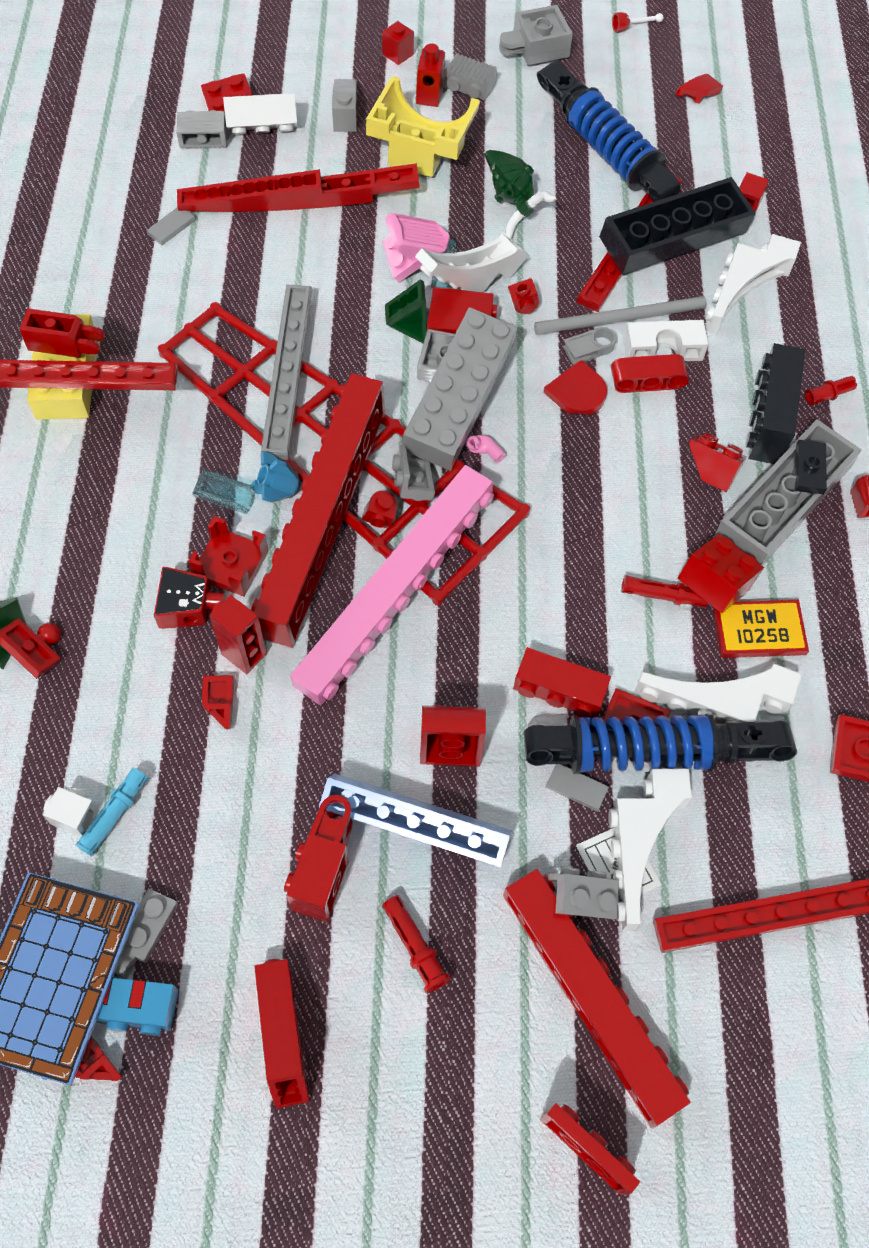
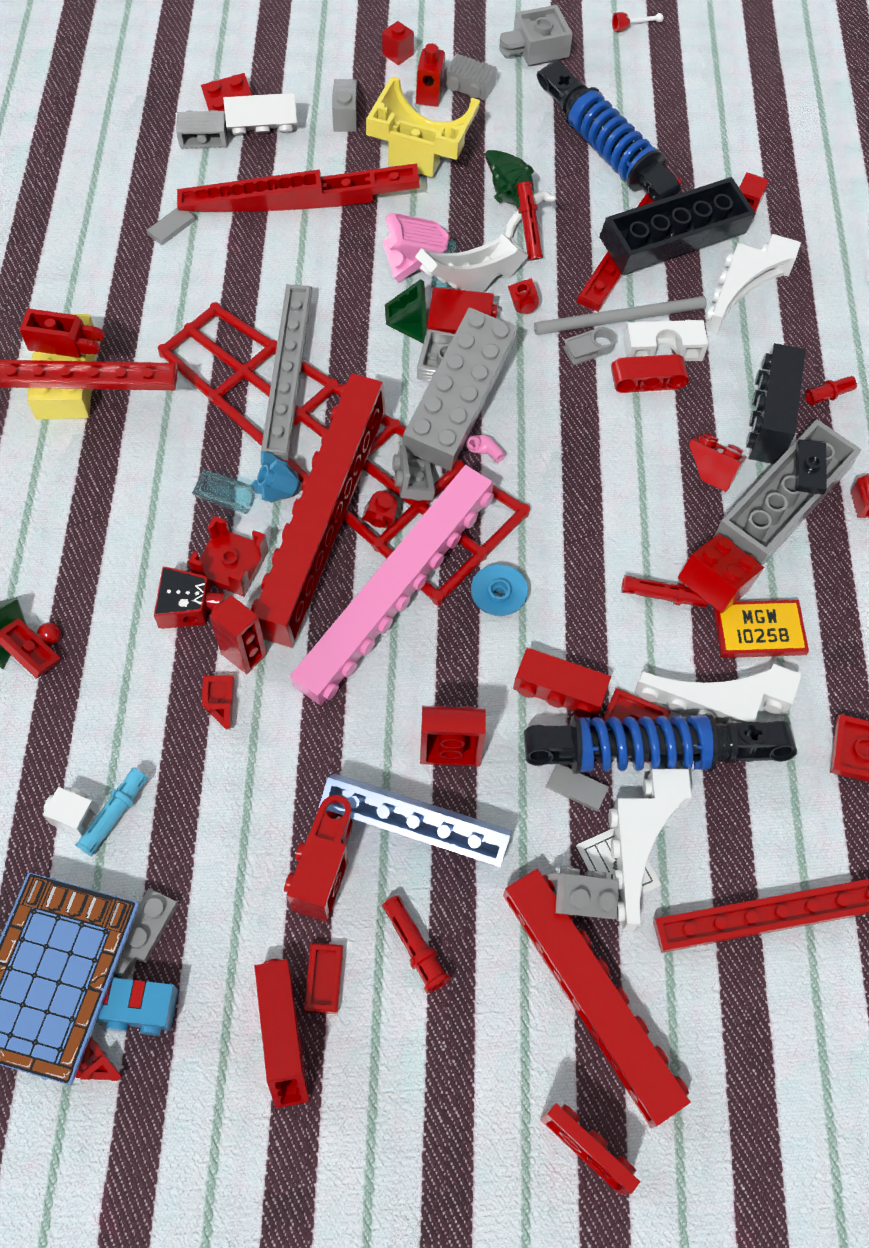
red tile [543,360,607,415] -> none
red slope [676,74,723,104] -> none
none -> red tile [304,943,344,1014]
none -> dark azure dish [471,564,528,616]
none -> red pin [516,181,543,261]

